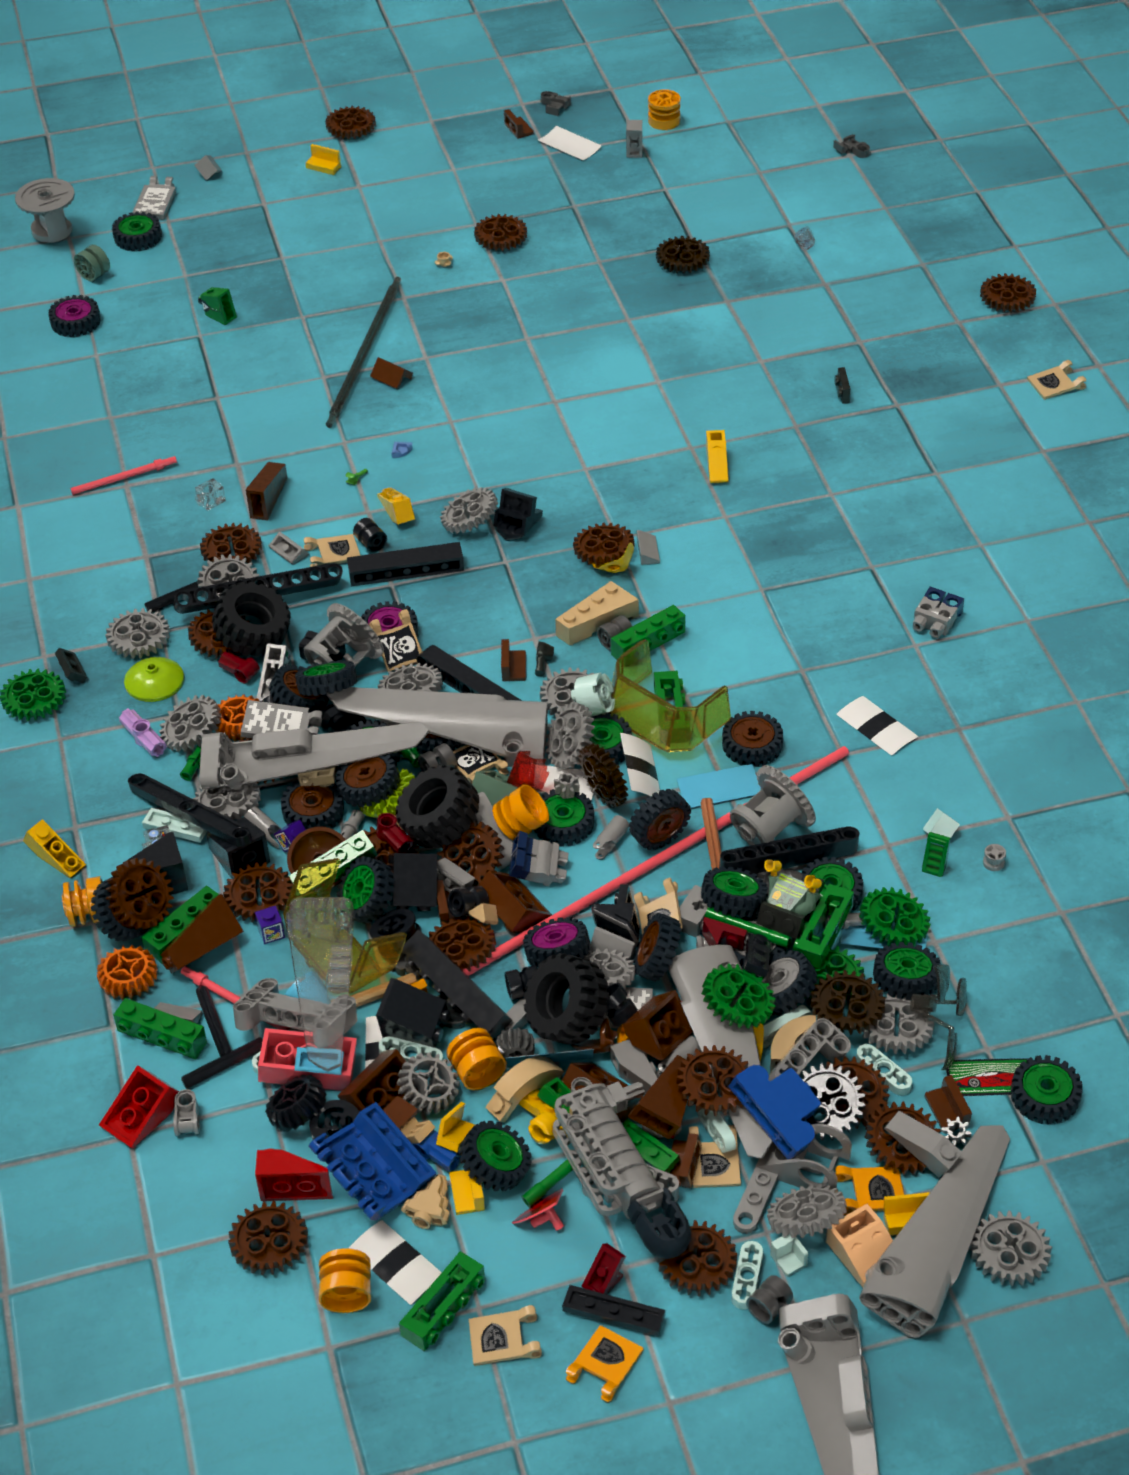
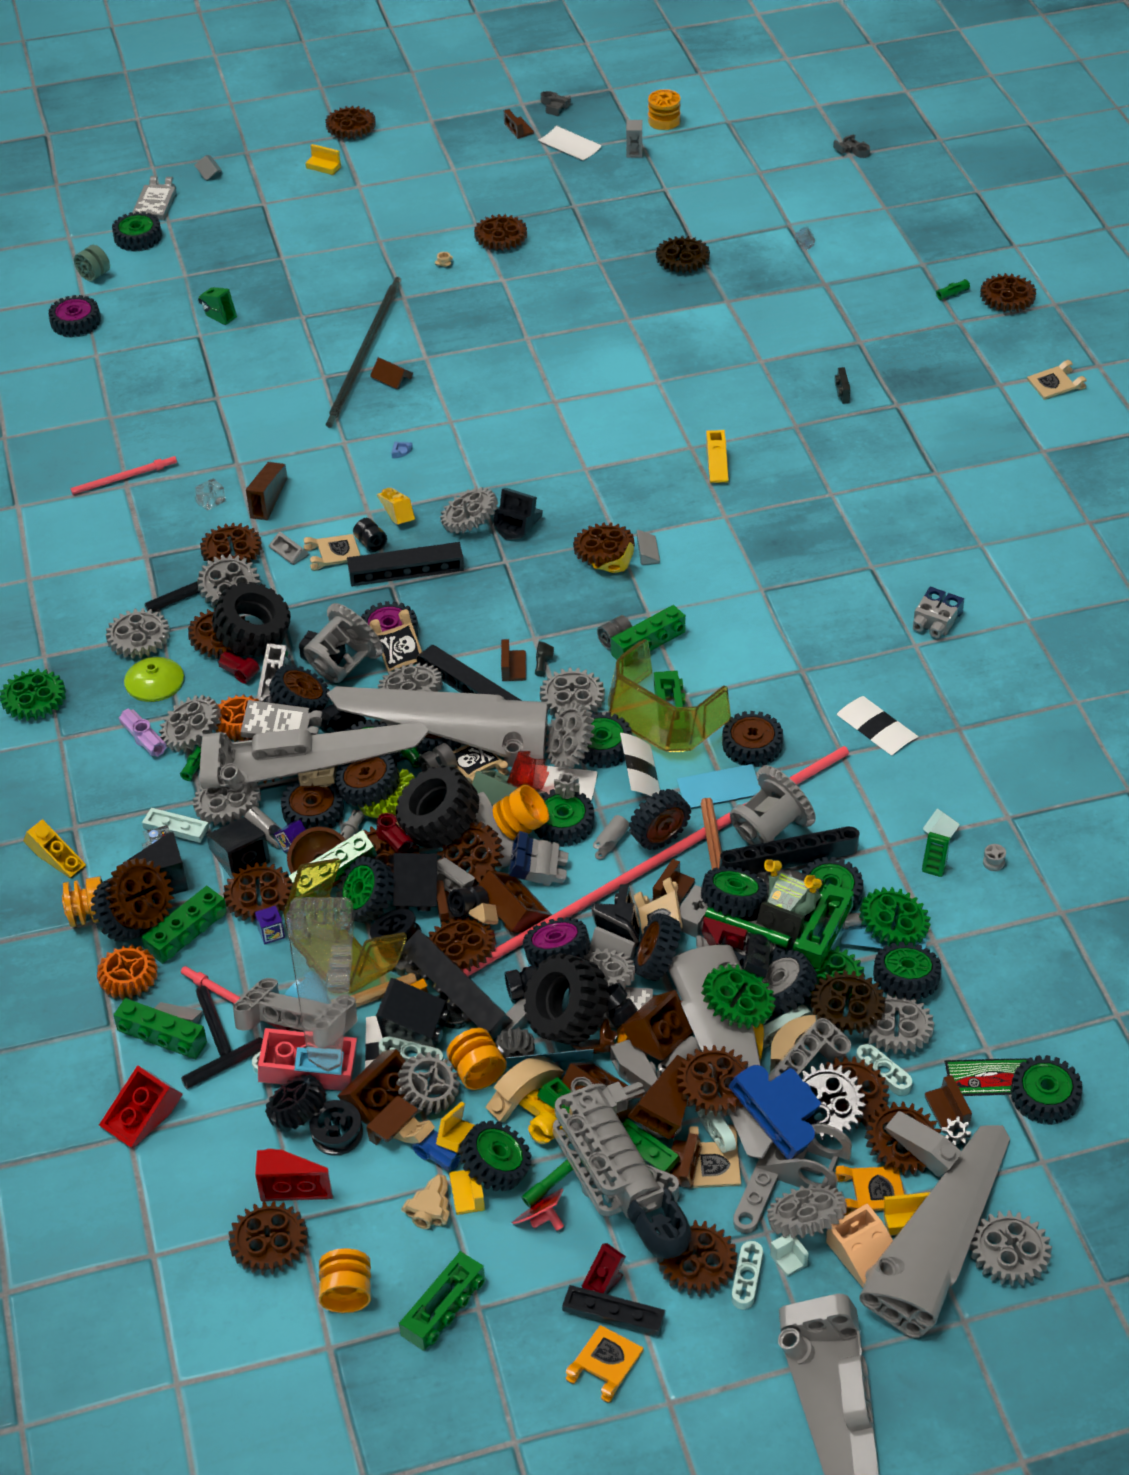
light grey piece [15,178,75,243] -> none
pearl dark grey plate [55,648,87,683] -> none
black beam [128,773,252,847] -> none
reddish brown slope [160,894,244,974] -> none
light grey piece [173,1089,200,1136] -> none
black beam [174,563,343,614] -> none
black wheel [295,660,357,696] -> none
blue slope [309,1102,436,1221] -> none
bright green hand [345,468,368,485] -> none
white sticker [349,1220,442,1305] -> none
tan flag [469,1305,542,1366] -> none
tan wedge [555,581,639,645] -> none
light aqua brick [571,672,615,716] -> none
dark brown gear [578,743,628,808] -> none
flat silver wheel [746,1275,793,1324] -> none
clear smoke plant [910,964,967,1071] -> none
none -> reddish brown panel [653,859,695,906]
none -> green pin [936,279,970,300]

